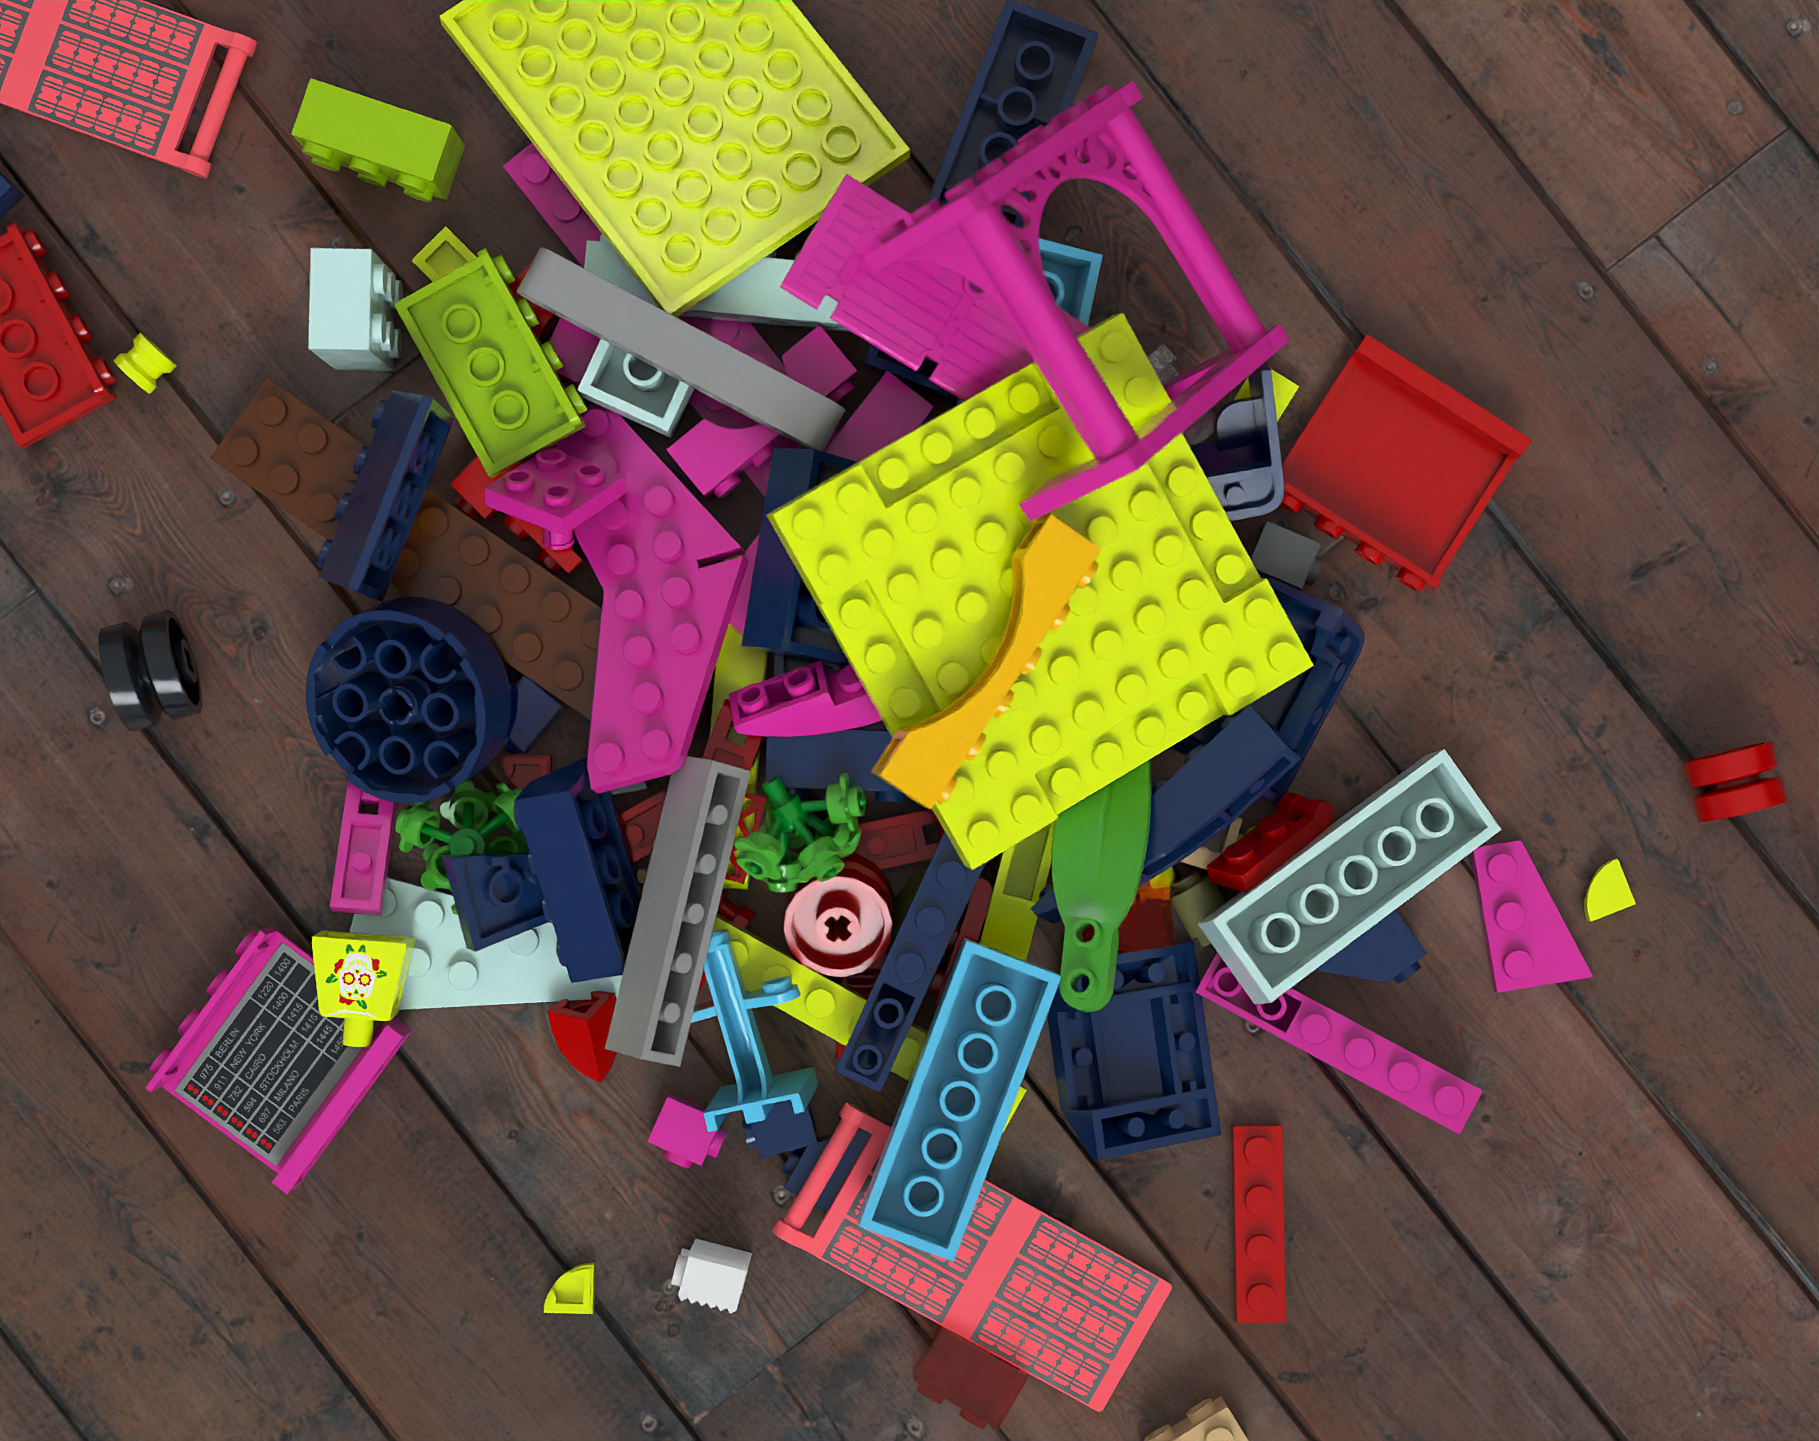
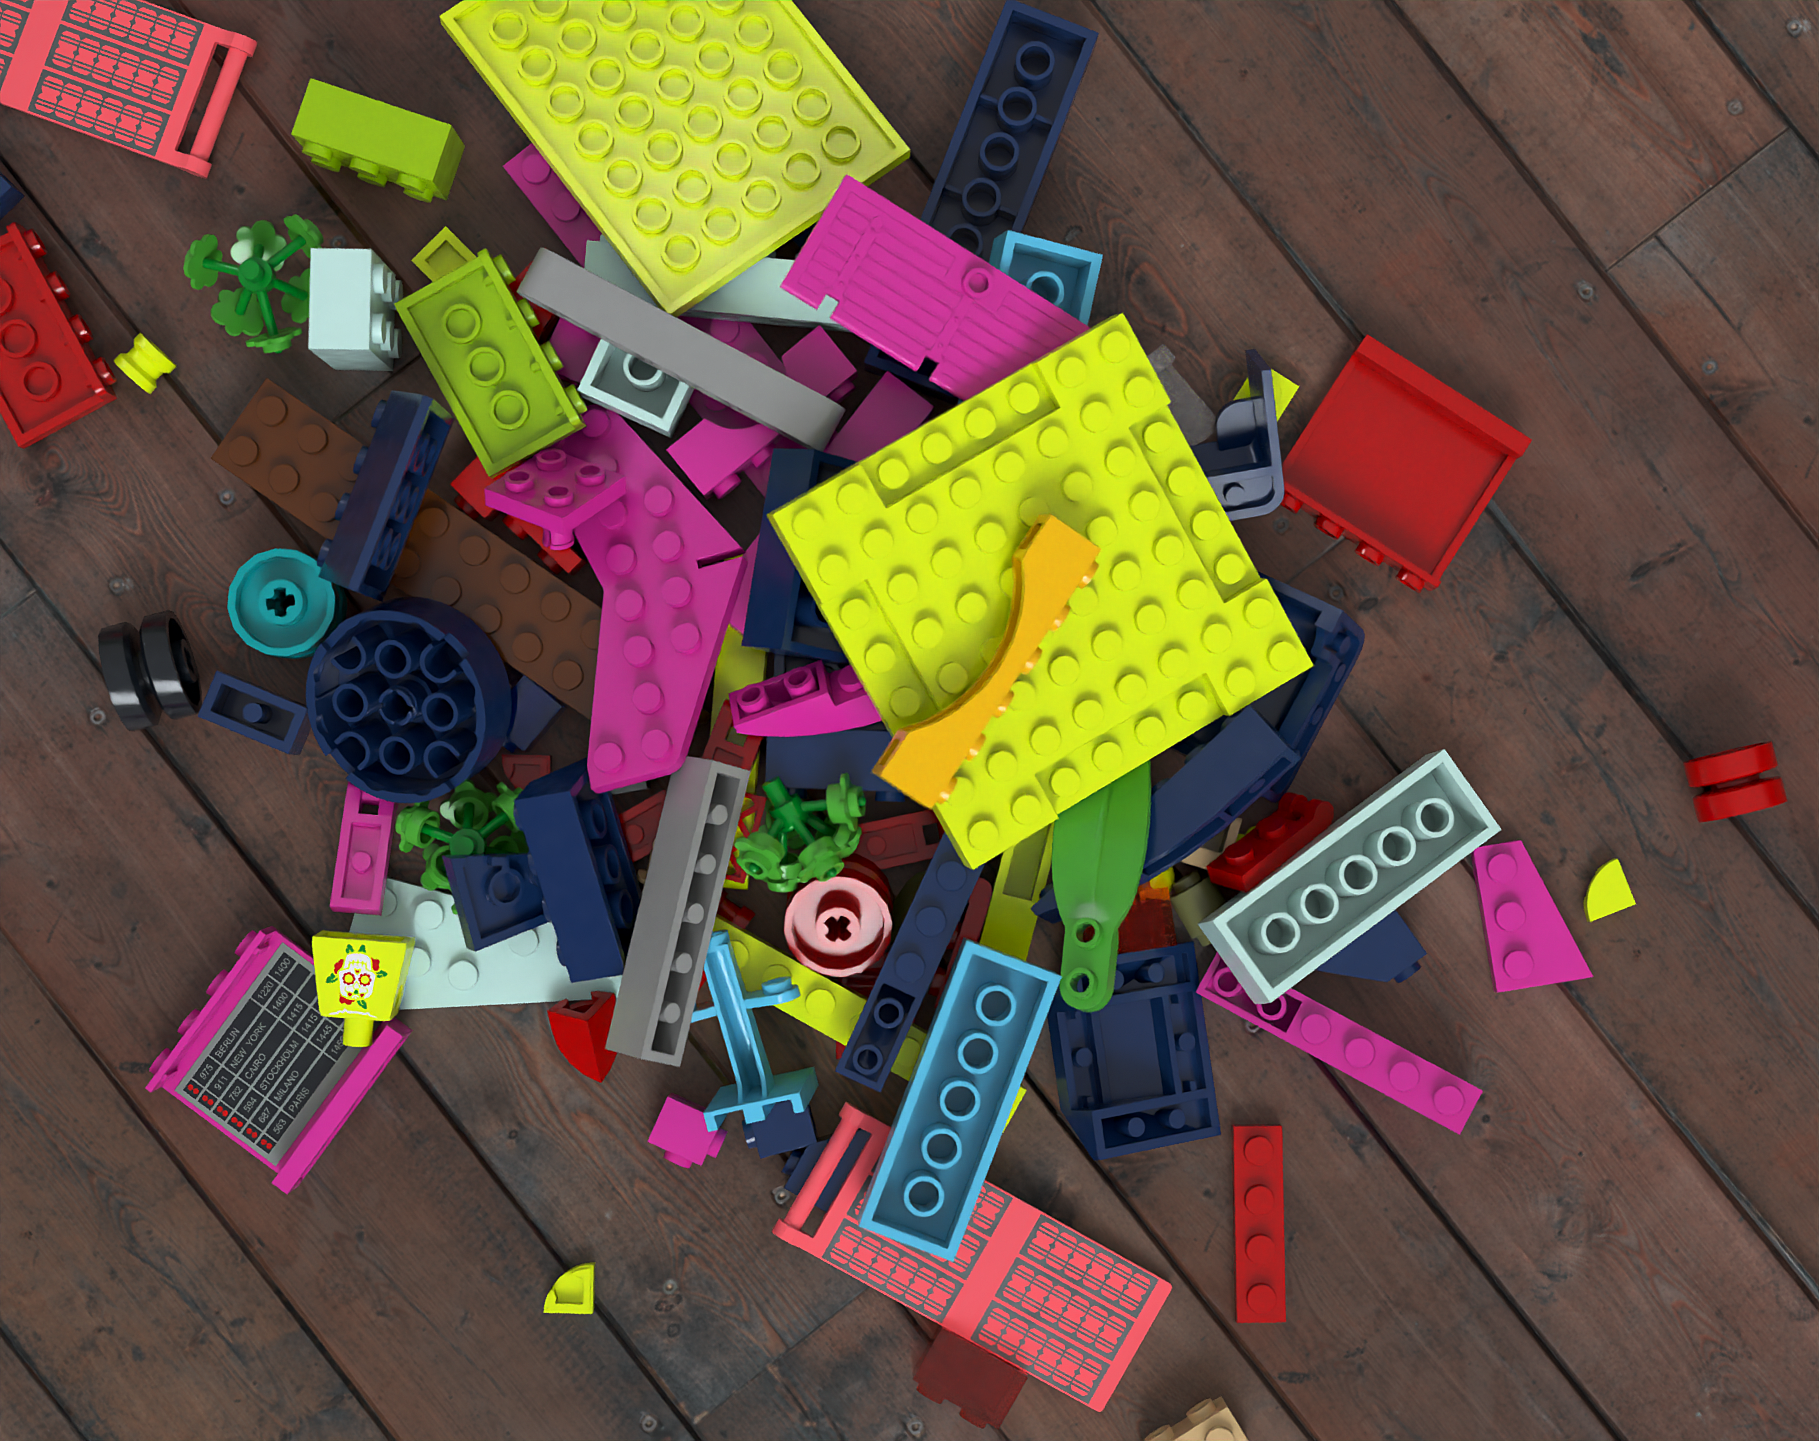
white brick [671,1239,752,1314] -> none
dark pink arch [864,80,1290,521] -> none
dark grey brick [1249,521,1323,590] -> none
none -> bright green plant [183,214,324,354]
none -> dark blue brick [198,671,311,755]
none -> teal wheel [227,548,347,660]

